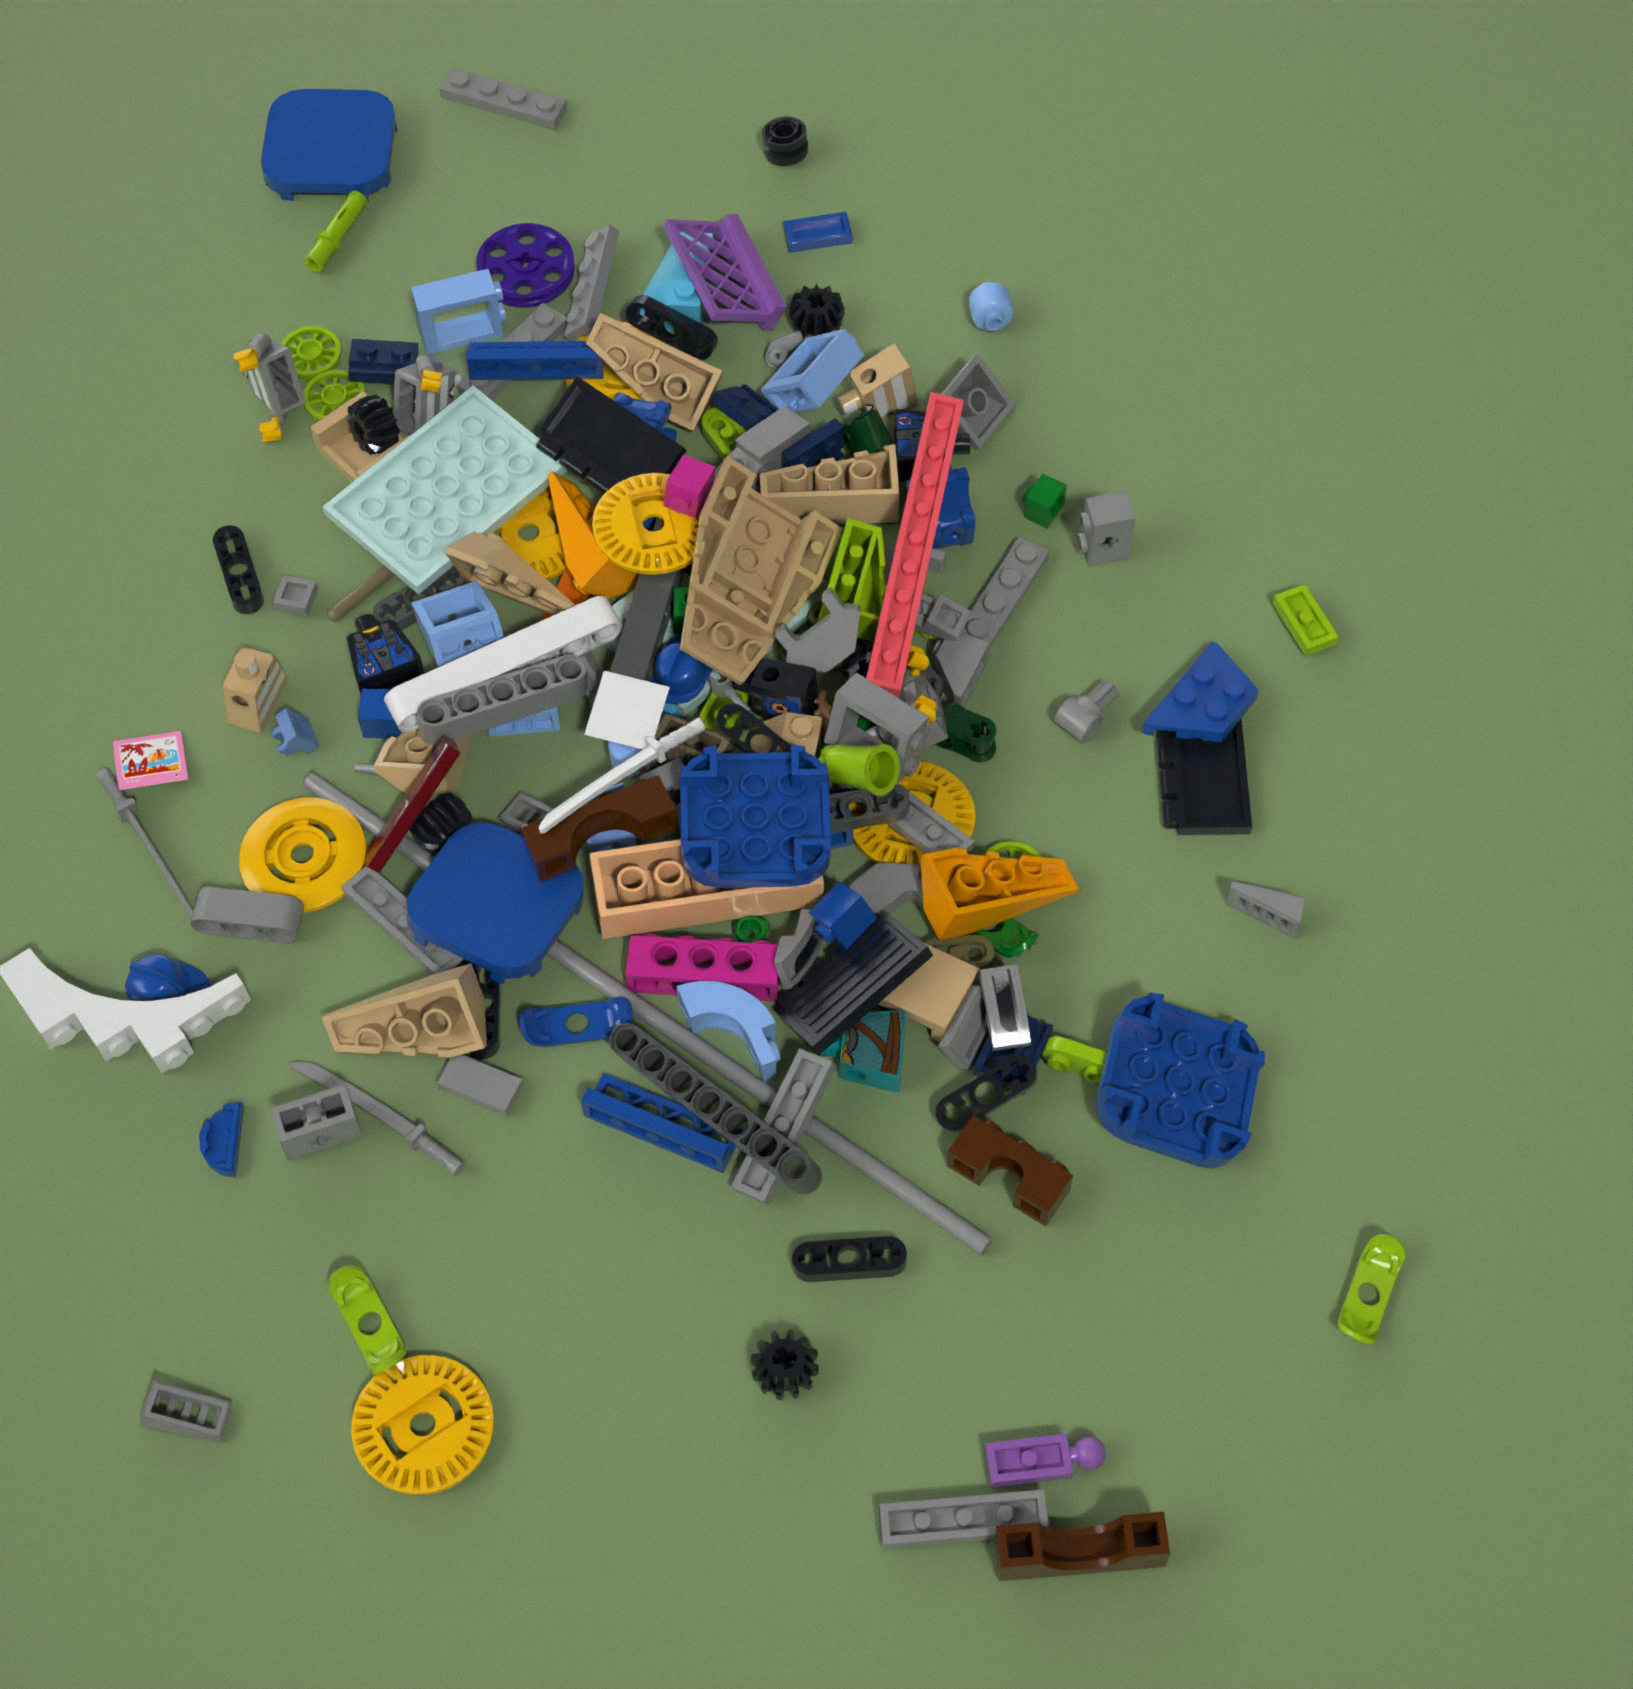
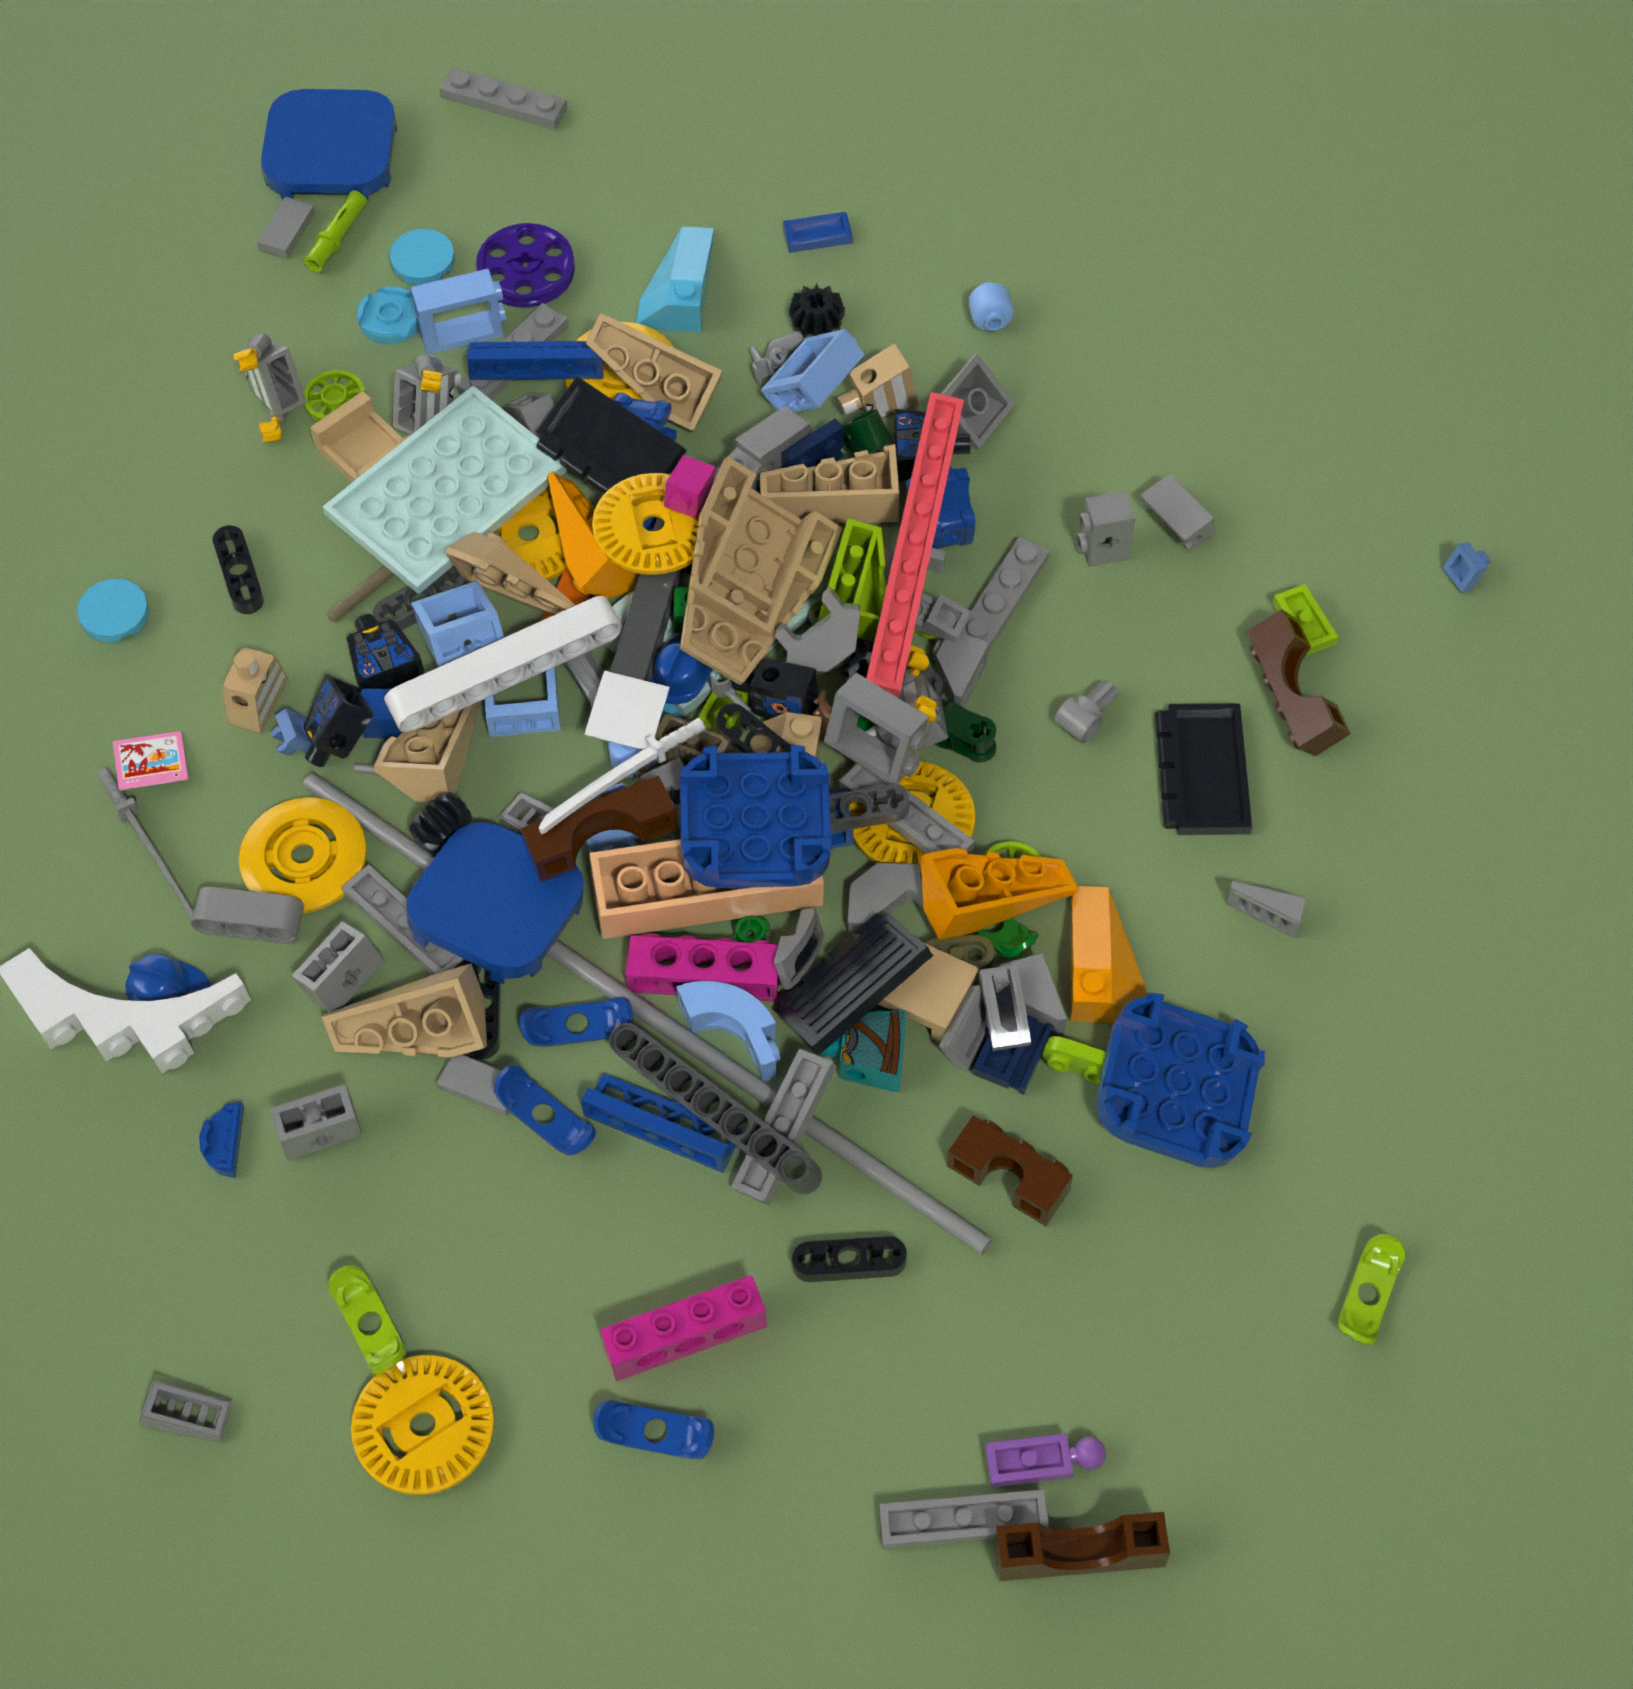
light grey plate [272,574,318,617] -> none
lime wheel [281,326,342,382] -> none
light grey sword [289,1061,465,1176] -> none
black gear [347,394,400,455] -> none
dark blue plate [348,339,419,384] -> none
dark red tile [365,736,460,873] -> none
light grey beam [417,654,587,746] -> none
light grey plate [564,224,619,341] -> none
black beam [626,295,718,360] -> none
medium lavender fence [664,214,787,331] -> none
lime plate [701,407,746,461] -> none
dark blue plate [711,384,779,431] -> none
black gear [751,1329,819,1401] -> none
black wheel [762,116,809,166] -> none
blue brick [808,881,877,950] -> none
lime plant [819,744,900,796] -> none
black beam [935,1055,1038,1132] -> none
green plate [1022,474,1067,529] -> none
blue wing [1142,641,1258,742] -> none
none -> medium azure tile [77,579,149,643]
none -> light grey tile [256,197,316,258]
none -> light grey brick [291,921,385,1013]
none -> black torso [304,675,374,767]
none -> medium azure tile [357,287,419,344]
none -> medium azure tile [389,228,455,285]
none -> blue piece [494,1065,596,1156]
none -> light grey slope [501,392,555,439]
none -> blue piece [593,1400,714,1459]
none -> dark pink brick [600,1275,767,1381]
none -> light grey hand [749,346,775,384]
none -> light grey slope [999,953,1066,1037]
none -> light orange wedge [1070,886,1146,1023]
none -> light grey hinge [1140,473,1215,551]
none -> reddish brown arch [1247,609,1351,756]
none -> medium blue tile [1443,542,1492,593]

